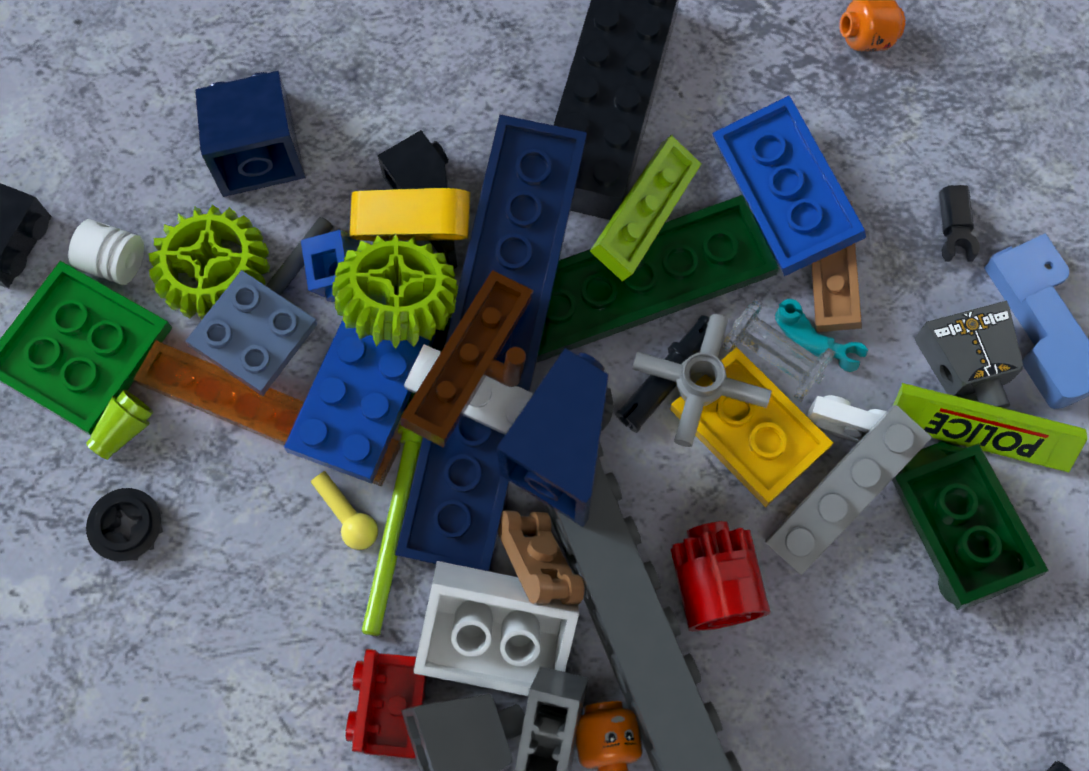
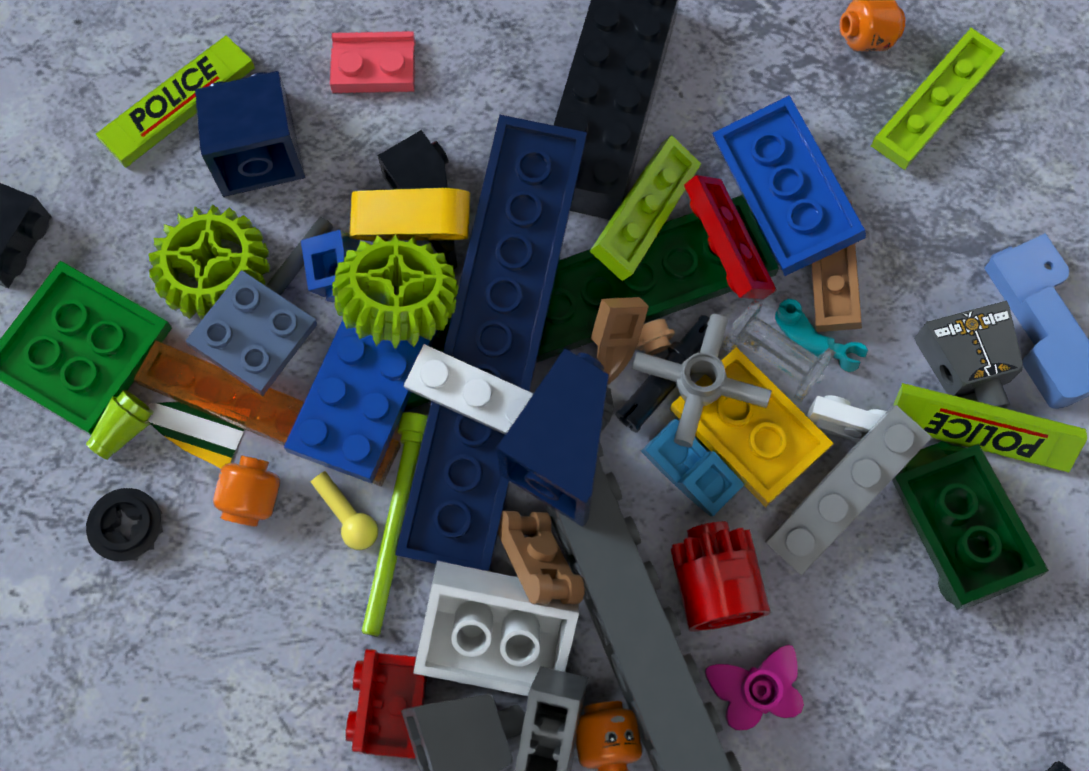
white piece [68,219,144,285] -> none
reddish brown plate [400,270,534,448] -> none
black bar [939,185,980,262] -> none
none -> lime tile [95,35,255,168]
none -> sticker [148,401,252,469]
none -> orange head [213,455,280,527]
none -> coral plate [330,31,415,93]
none -> medium nougat plate [591,297,649,384]
none -> light nougat plate [635,319,675,356]
none -> dark azure slope [641,419,745,517]
none -> red plate [684,175,777,300]
none -> dark pink animal [705,645,804,730]
none -> lime plate [871,27,1005,170]

